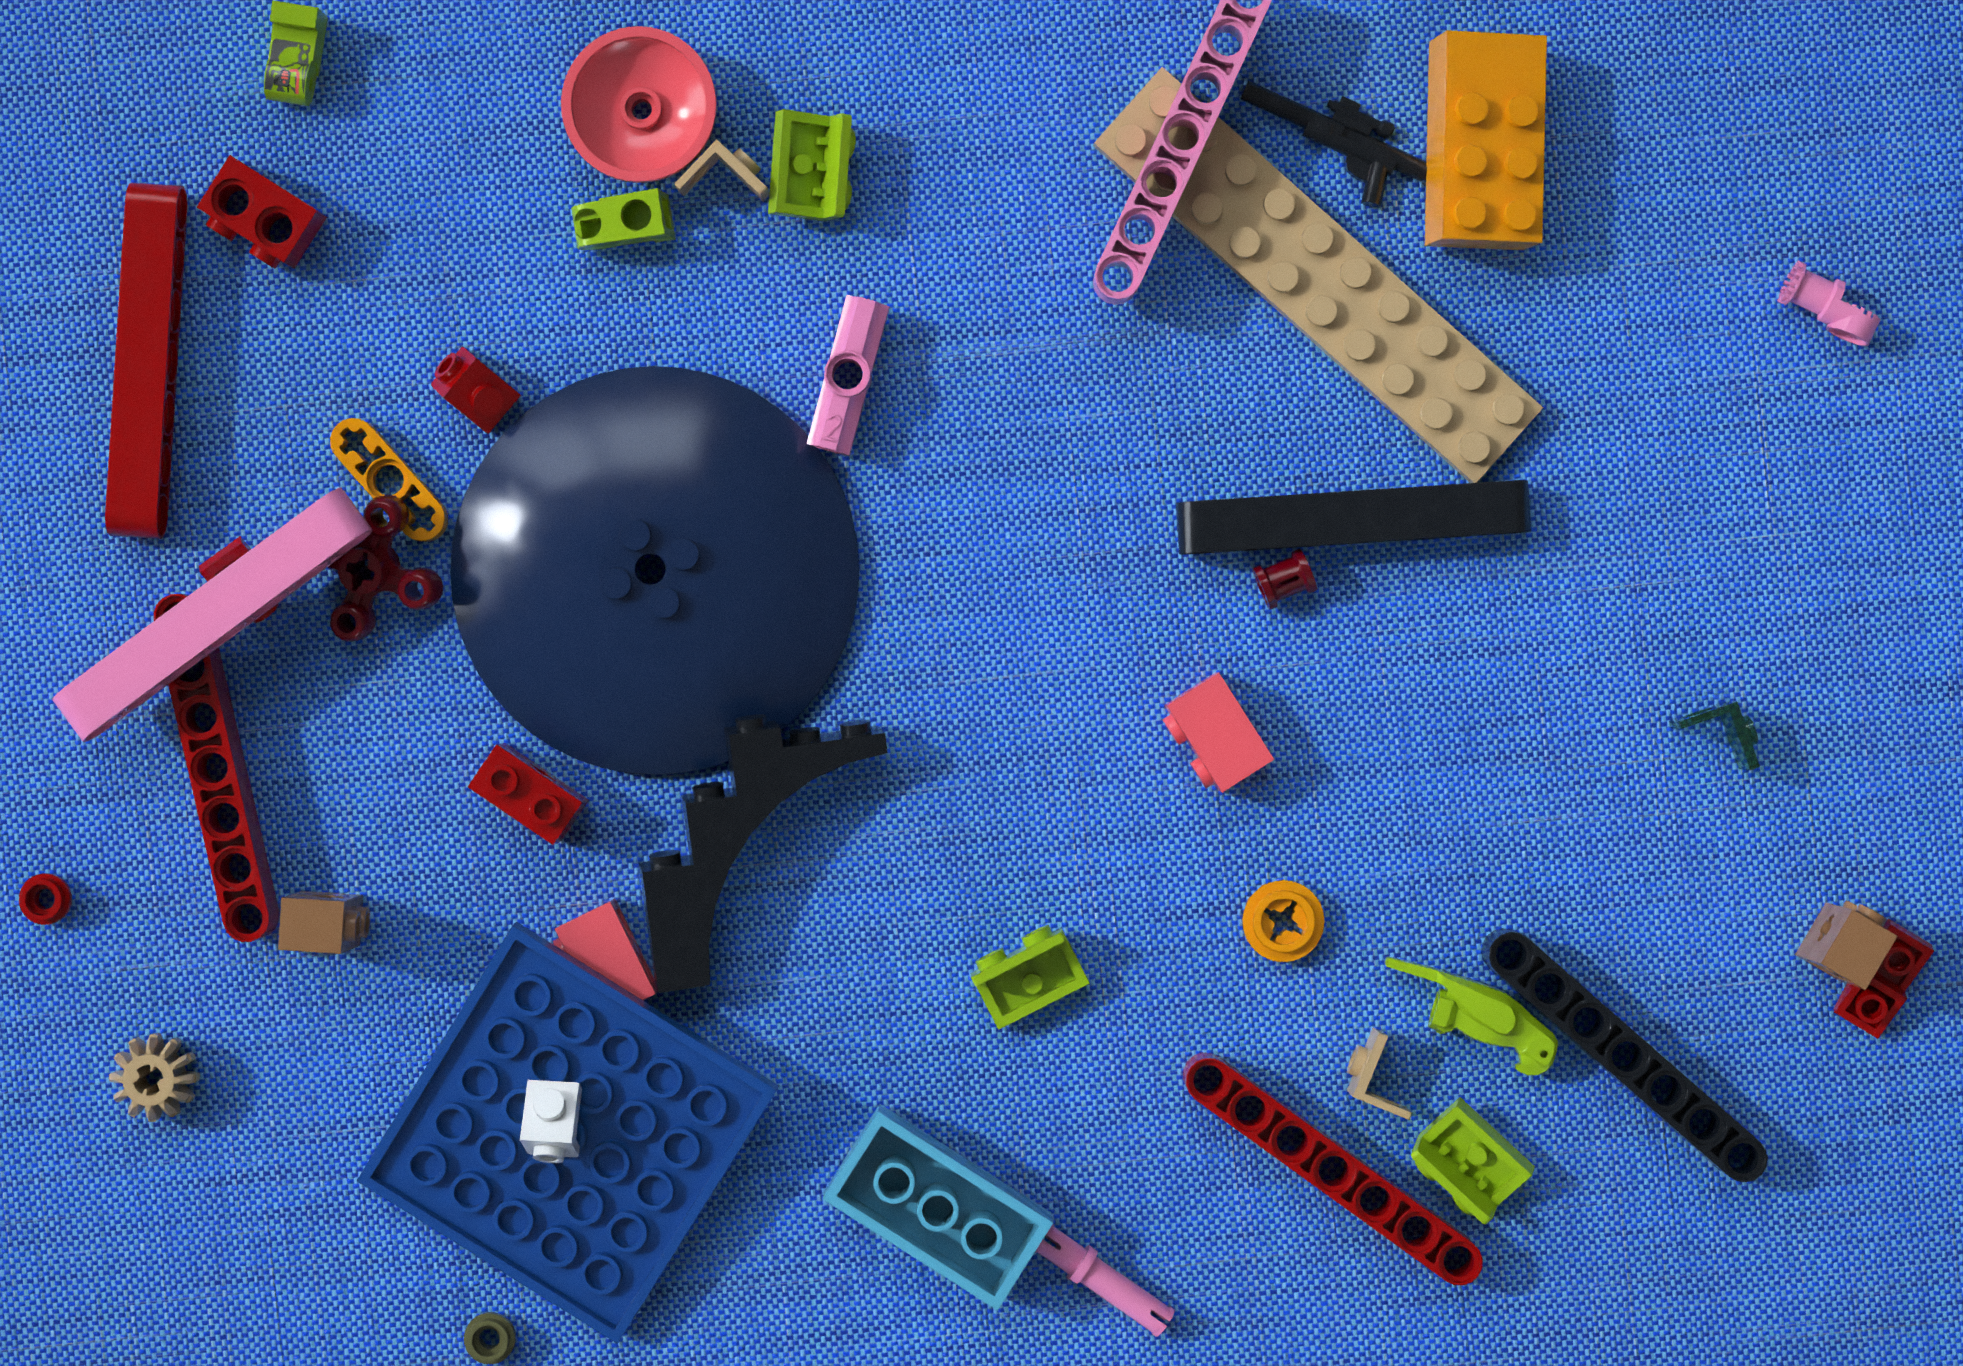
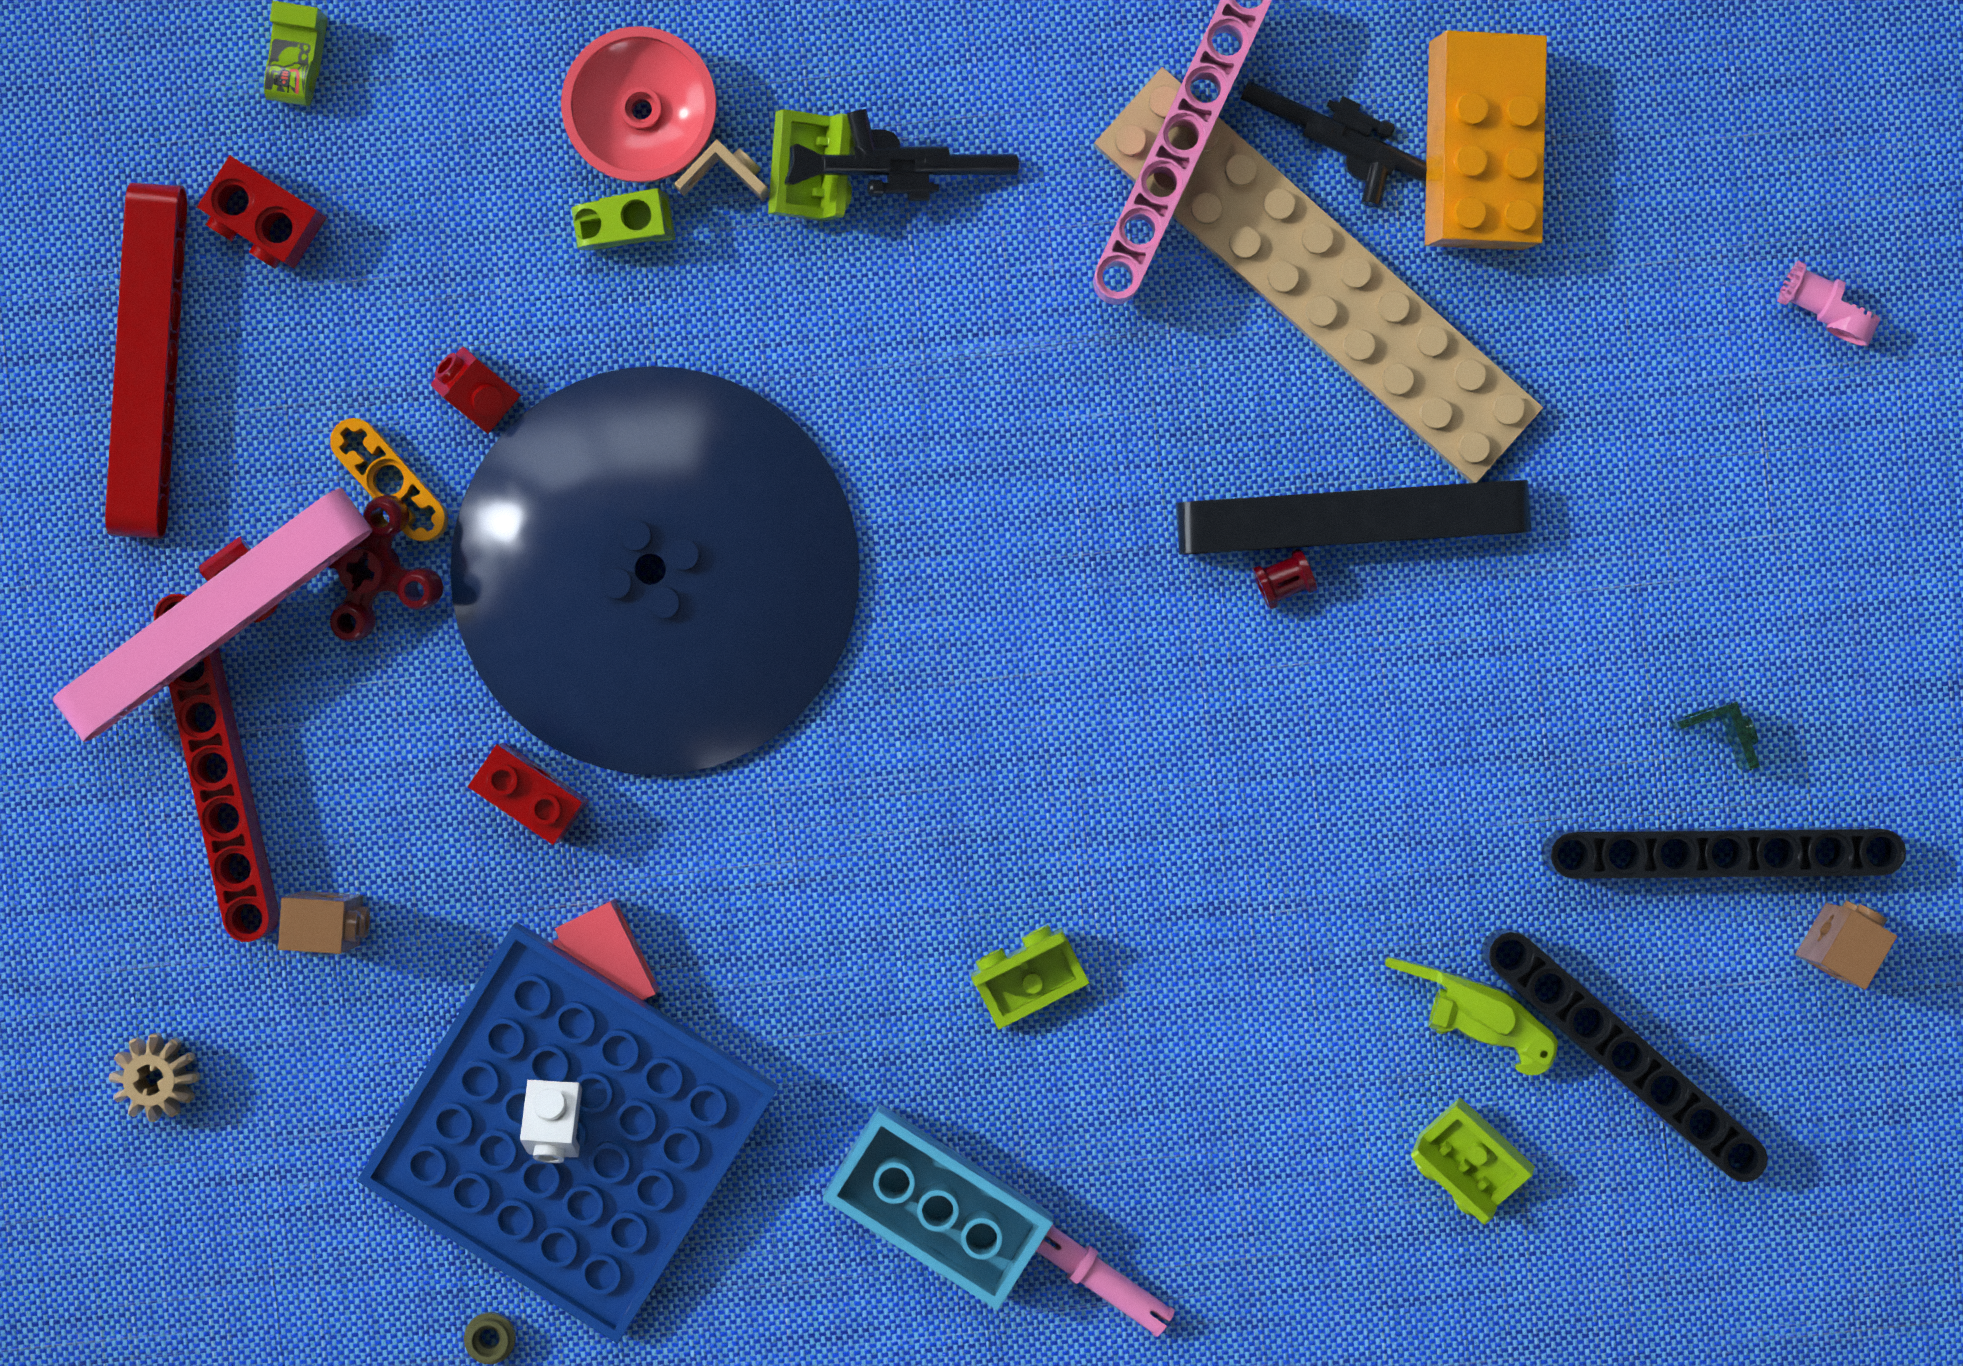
red plate [19,873,72,925] -> none
black arch [638,714,888,993] -> none
bright pink piece [807,295,890,456] -> none
coral brick [1162,672,1275,793] -> none
red beam [1183,1052,1483,1285] -> none
light orange gear [1242,880,1324,962] -> none
tan bracket [1347,1027,1412,1120] -> none
red slope [1833,918,1934,1039] -> none
none -> black piece [784,109,1019,201]
none -> black beam [1542,827,1906,879]

